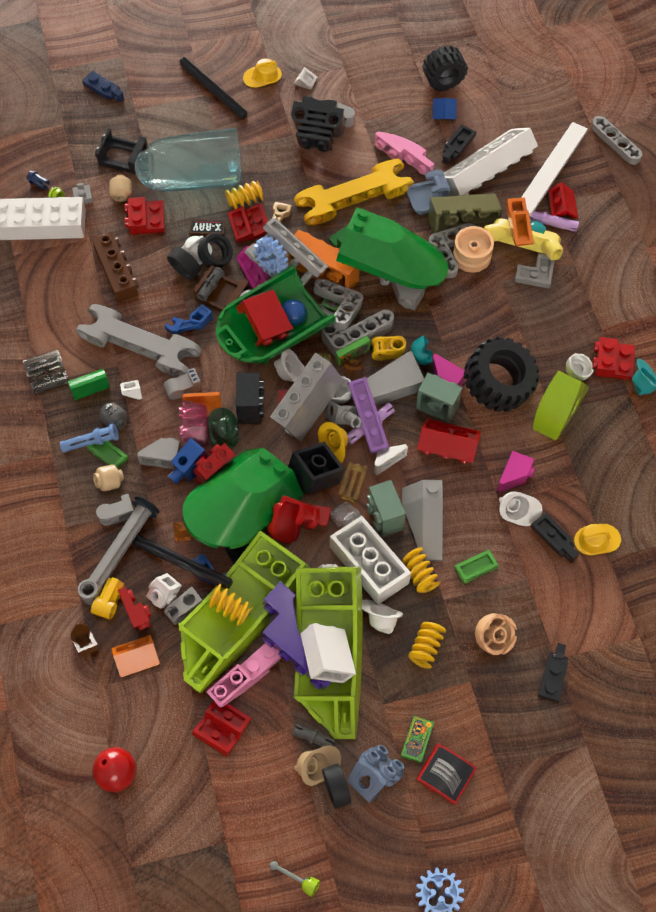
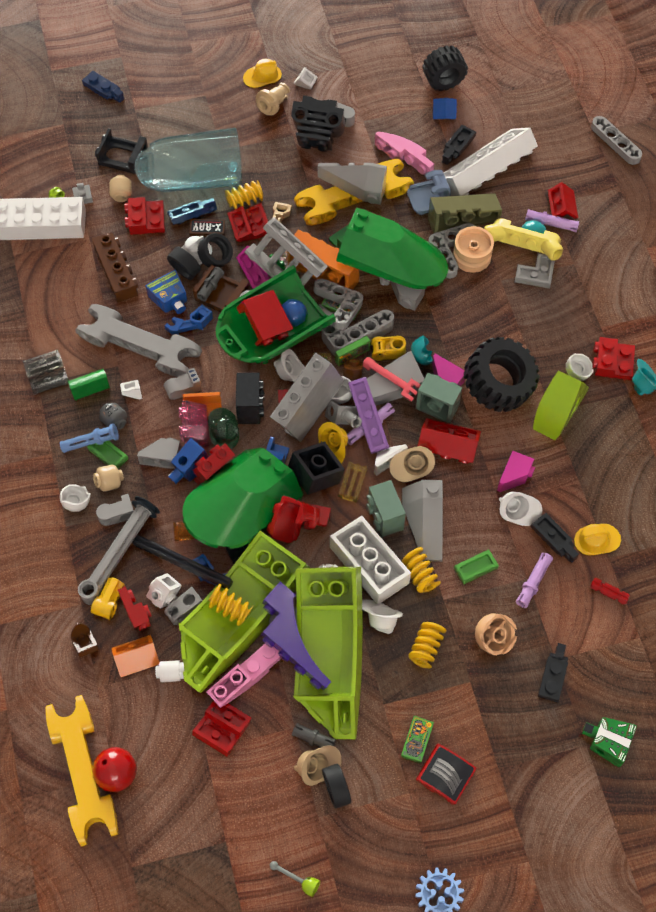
dark blue pin [27,171,50,190] -> none
black axle [179,57,248,119] -> none
light blue gear [253,236,288,276] -> none
white brick [300,623,356,683] -> none
clear bracket [331,502,361,527] -> none
sand blue piece [347,745,404,802] -> none
orange slope [506,197,534,246] -> none
white tile [522,122,588,217] -> none
none -> yellow piece [46,695,118,847]
none -> white hair [60,485,90,512]
none -> blue torso [145,270,187,314]
none -> white brick [156,660,184,682]
none -> dark blue hinge [167,198,217,225]
none -> tan piece [256,83,290,115]
none -> blue panel [266,437,289,464]
none -> light grey wedge [318,163,387,205]
none -> coral hinge [363,357,421,402]
none -> tan piece [389,446,435,482]
none -> lavender pin [516,553,553,608]
none -> green torso [582,717,637,768]
none -> red axle [590,578,630,605]

